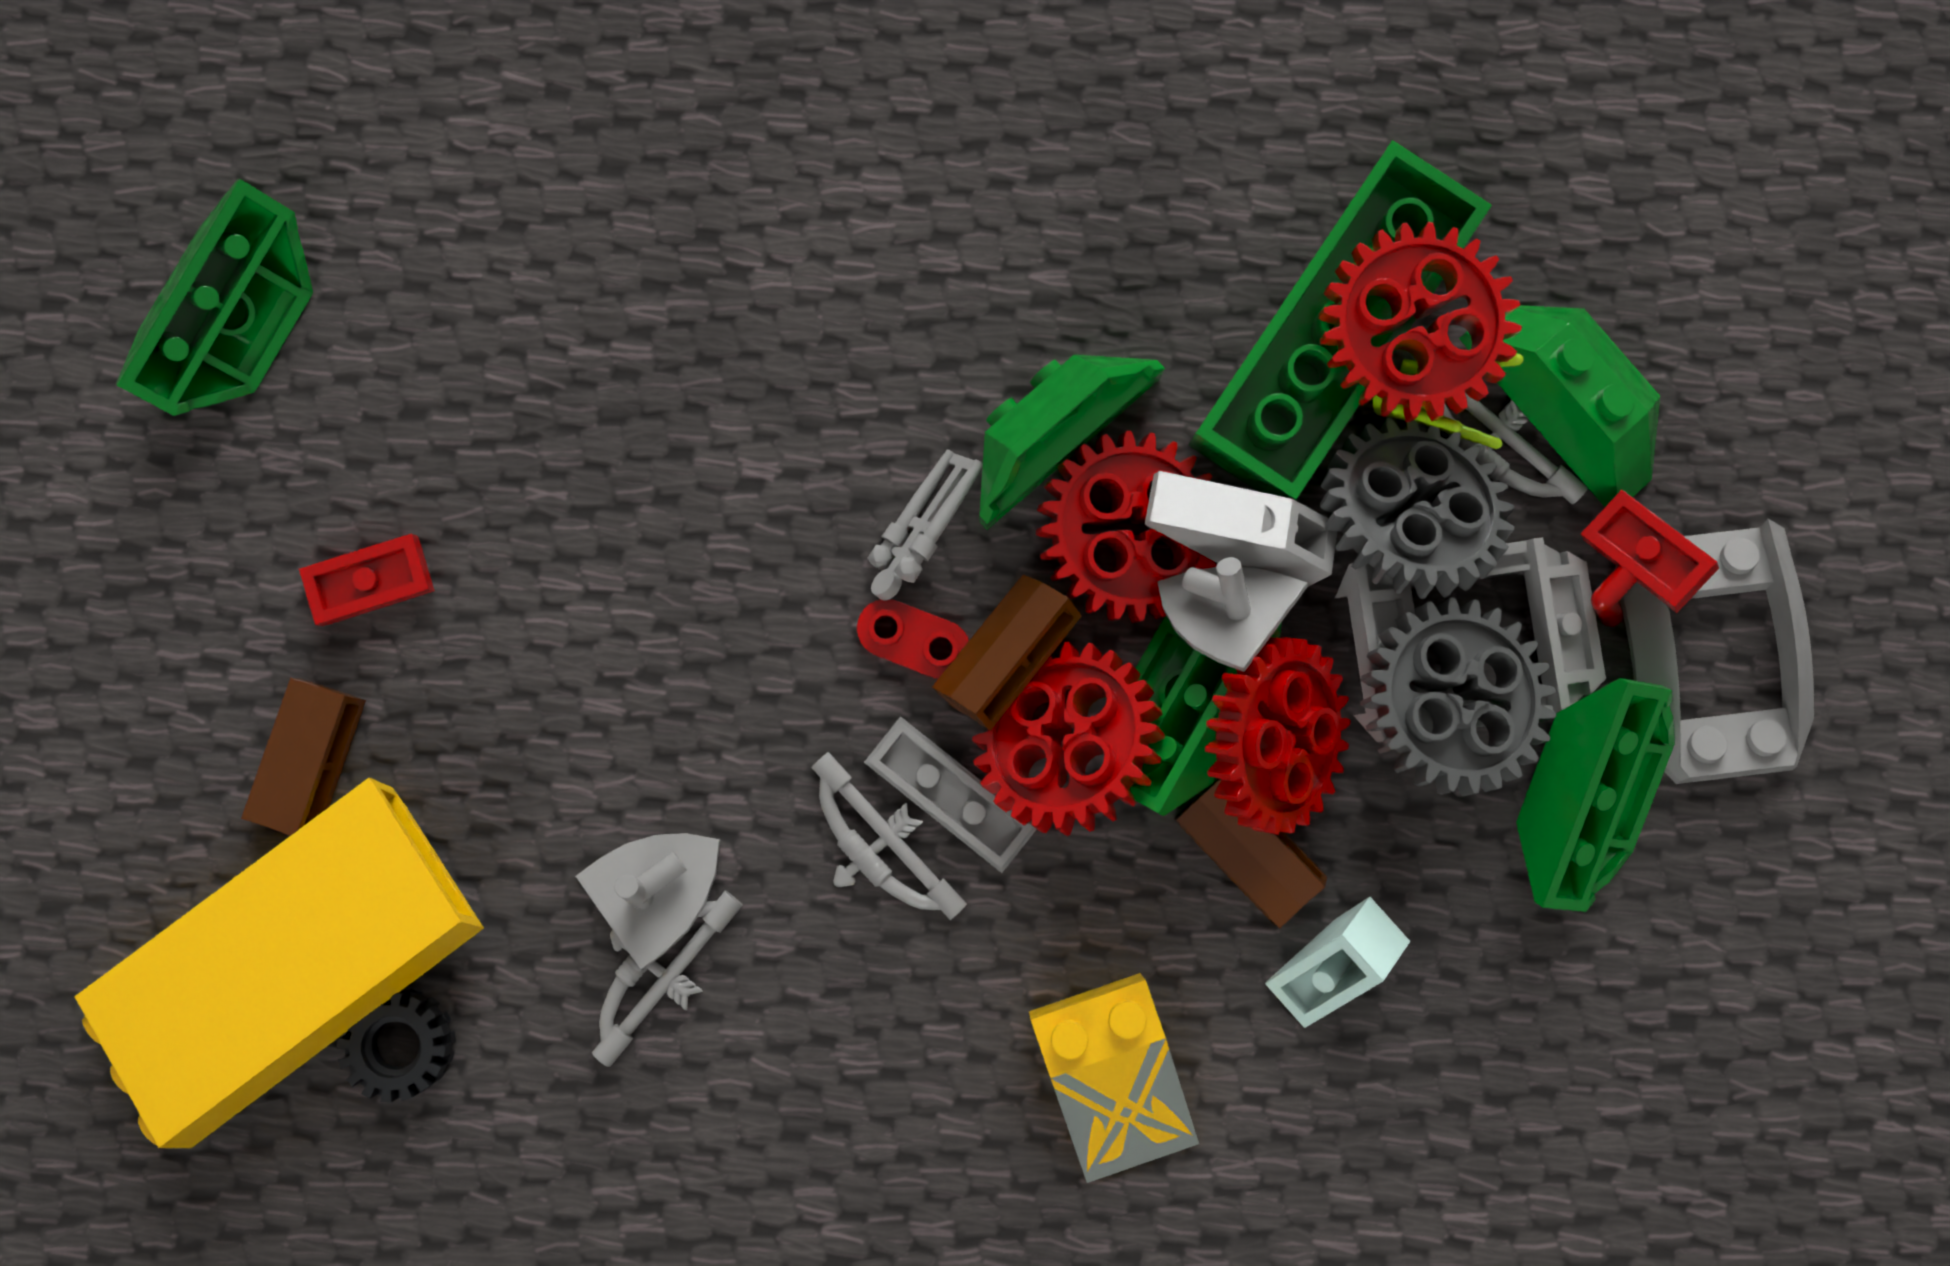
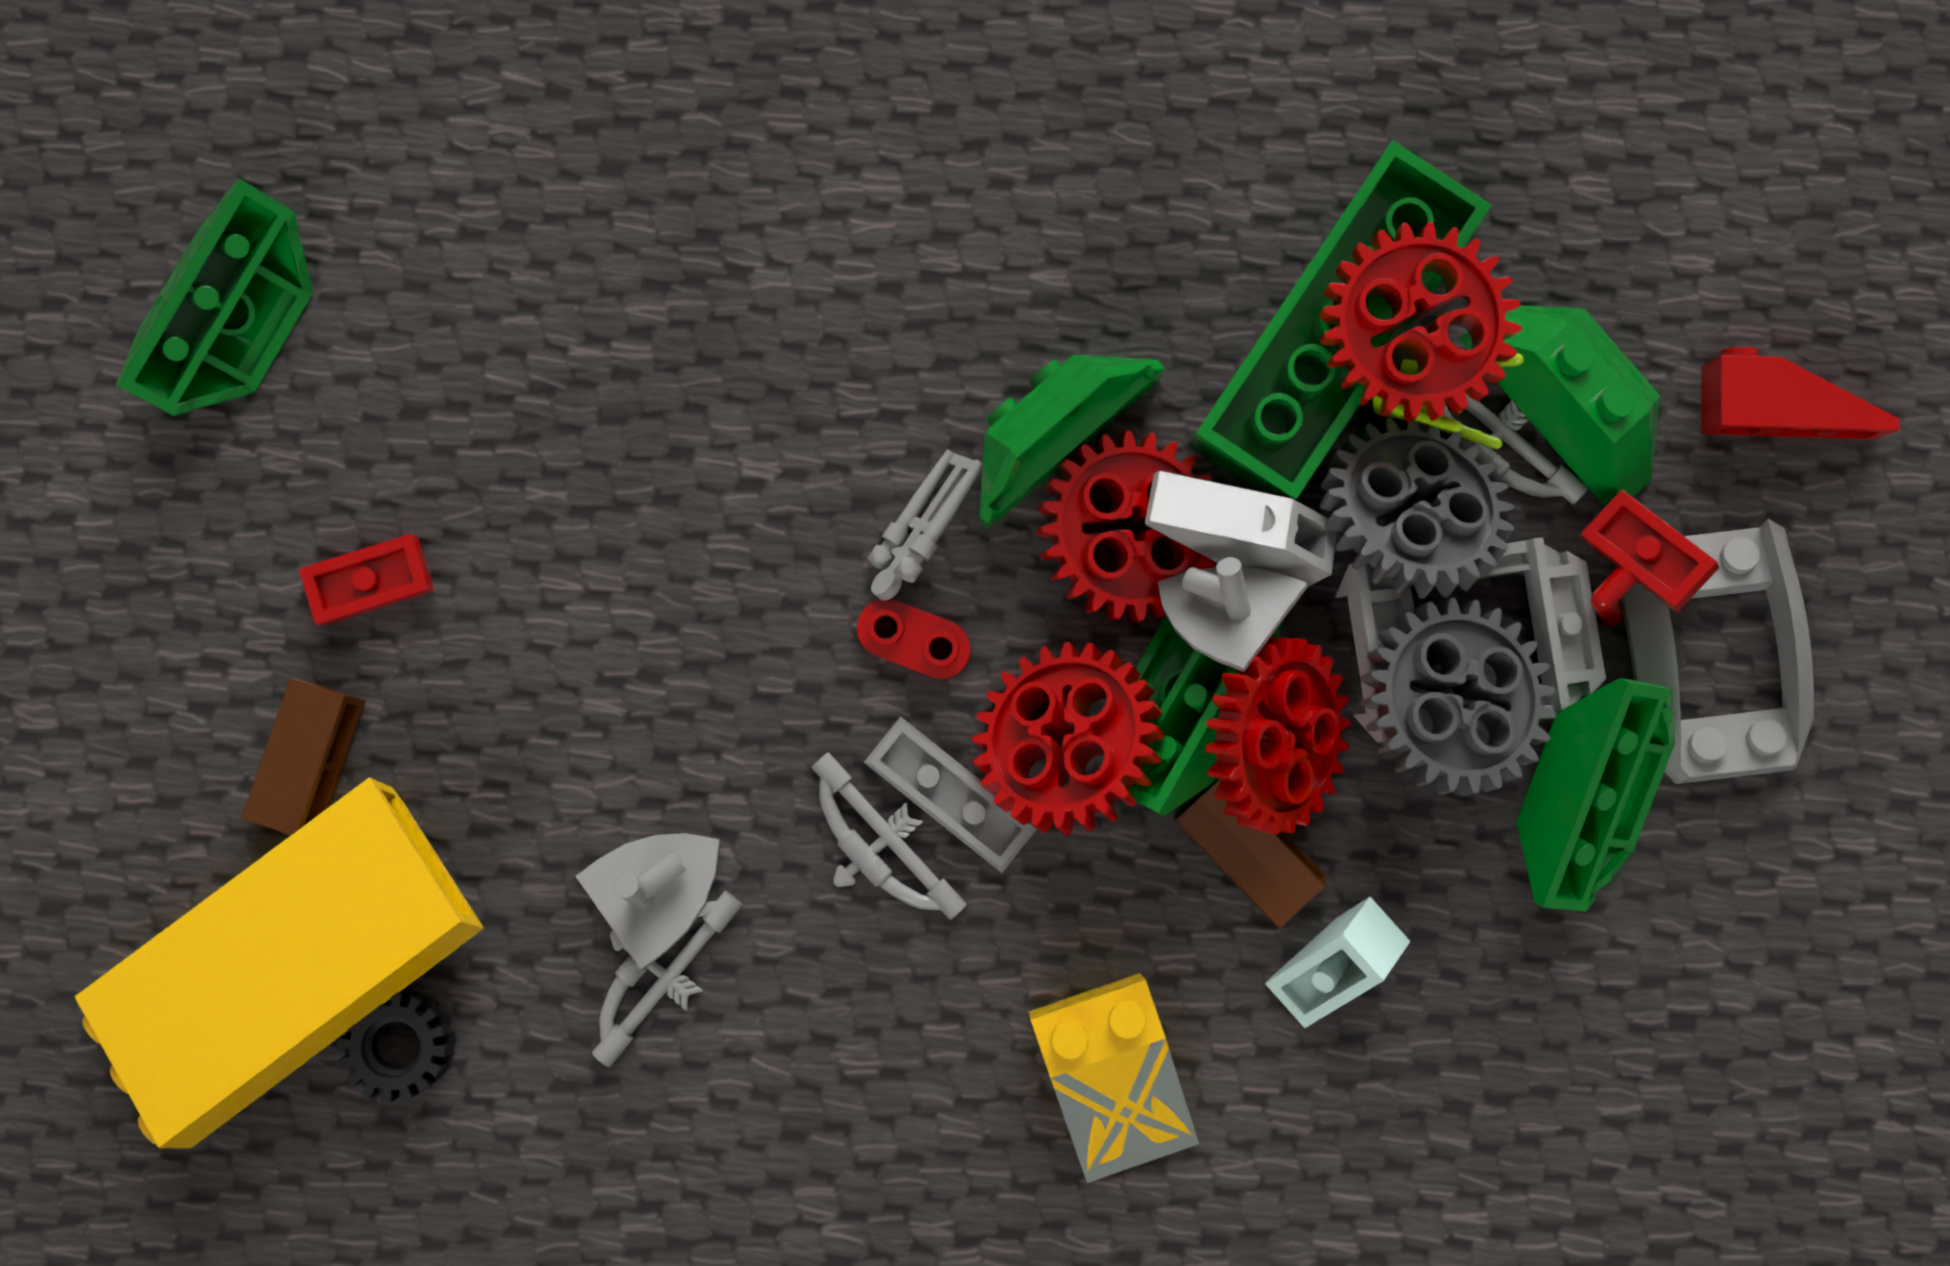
reddish brown piece [932,574,1082,731] -> none
none -> red slope [1701,347,1900,440]

